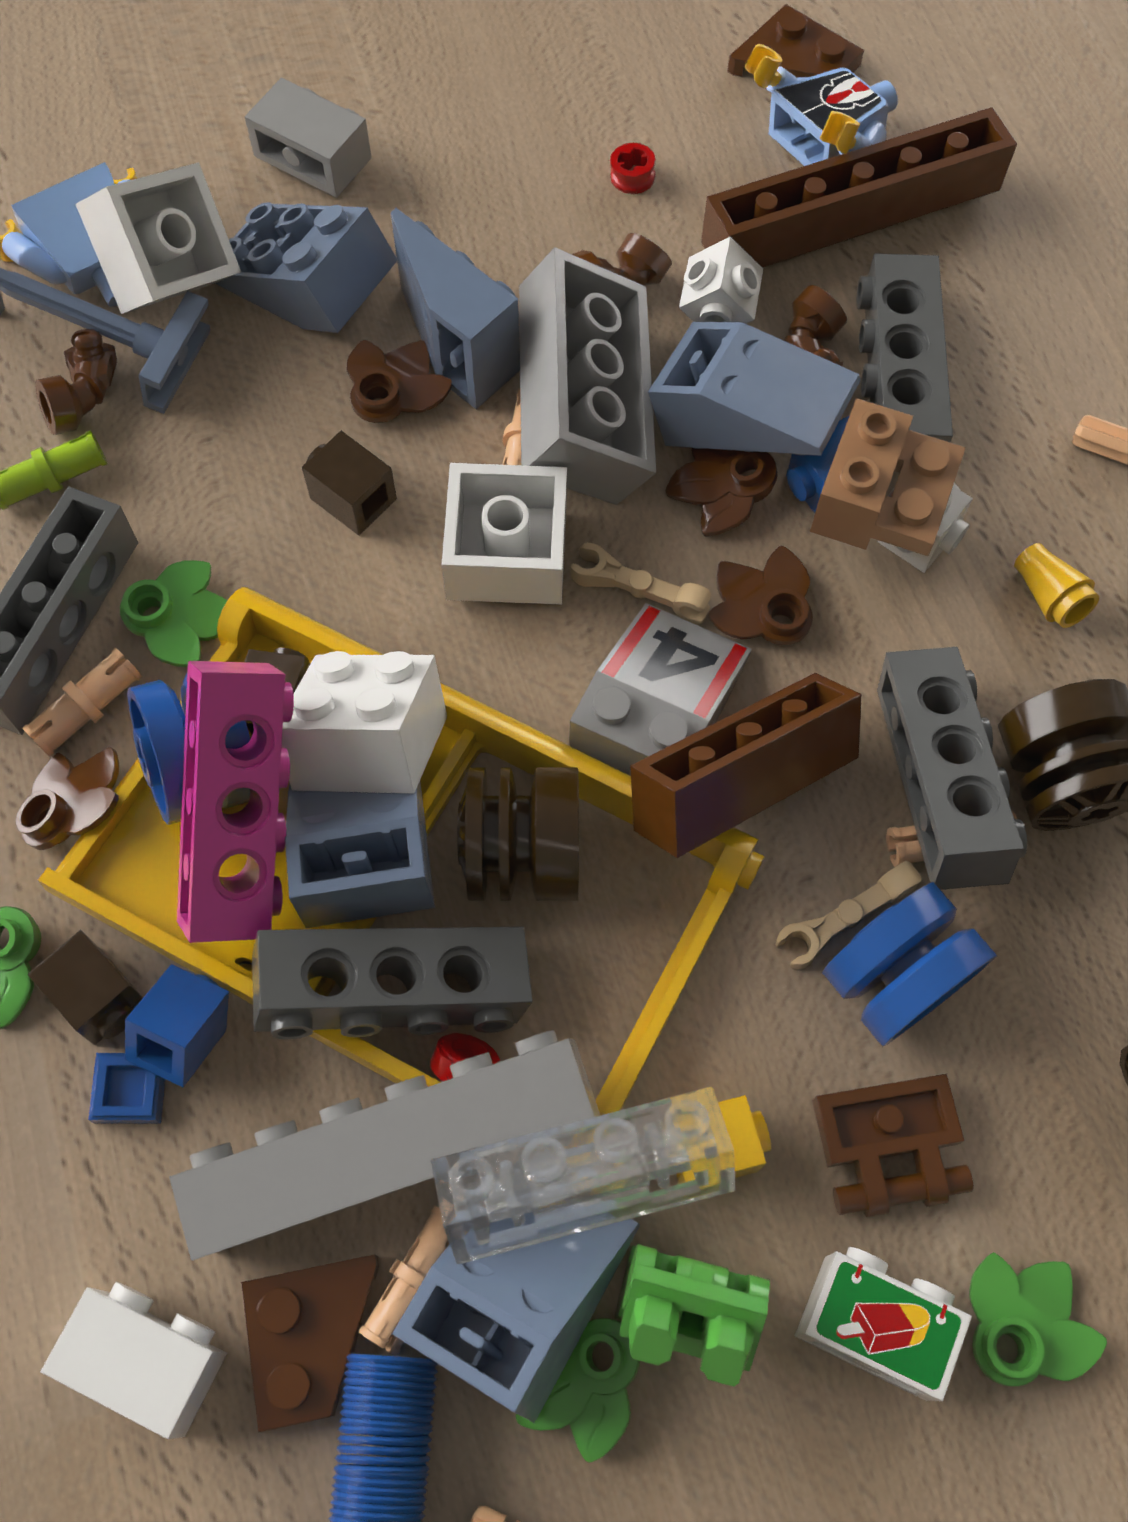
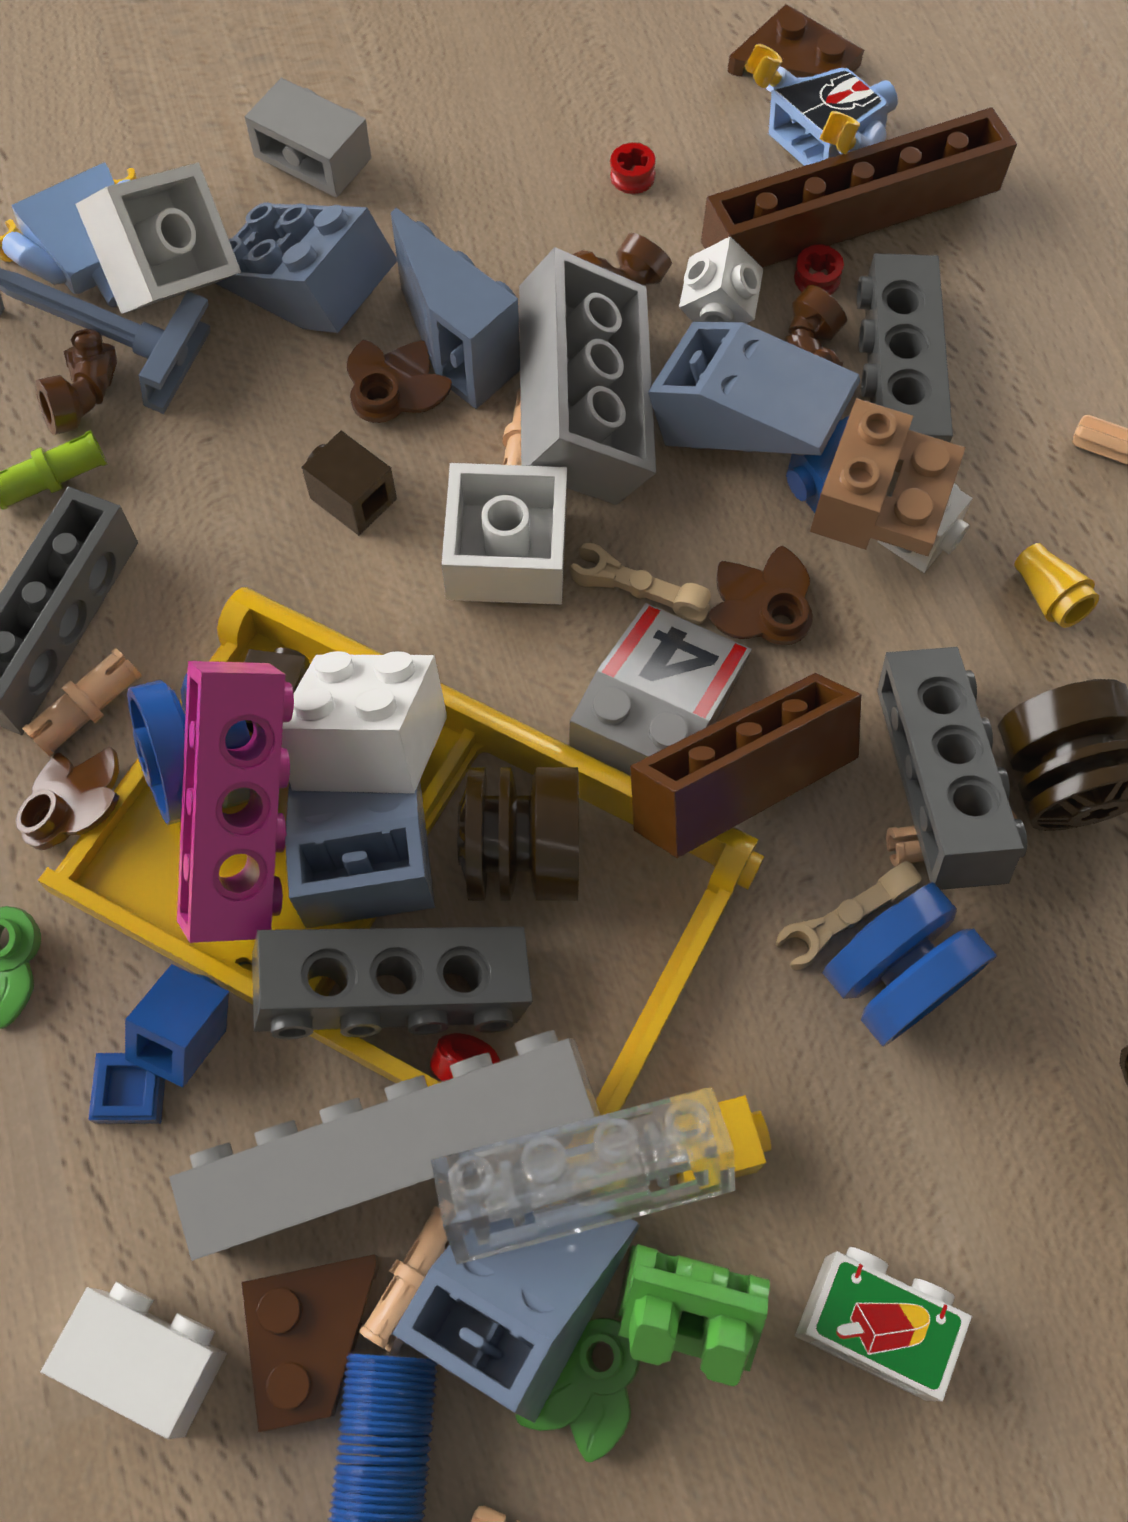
dark brown brick [27,930,143,1045] -> none
bright green plate [120,560,227,667] -> none
reddish brown plate [666,448,778,537] -> none
reddish brown plate [812,1074,974,1218] -> none
bright green plate [969,1253,1107,1386] -> none
none -> red bush [794,244,844,295]

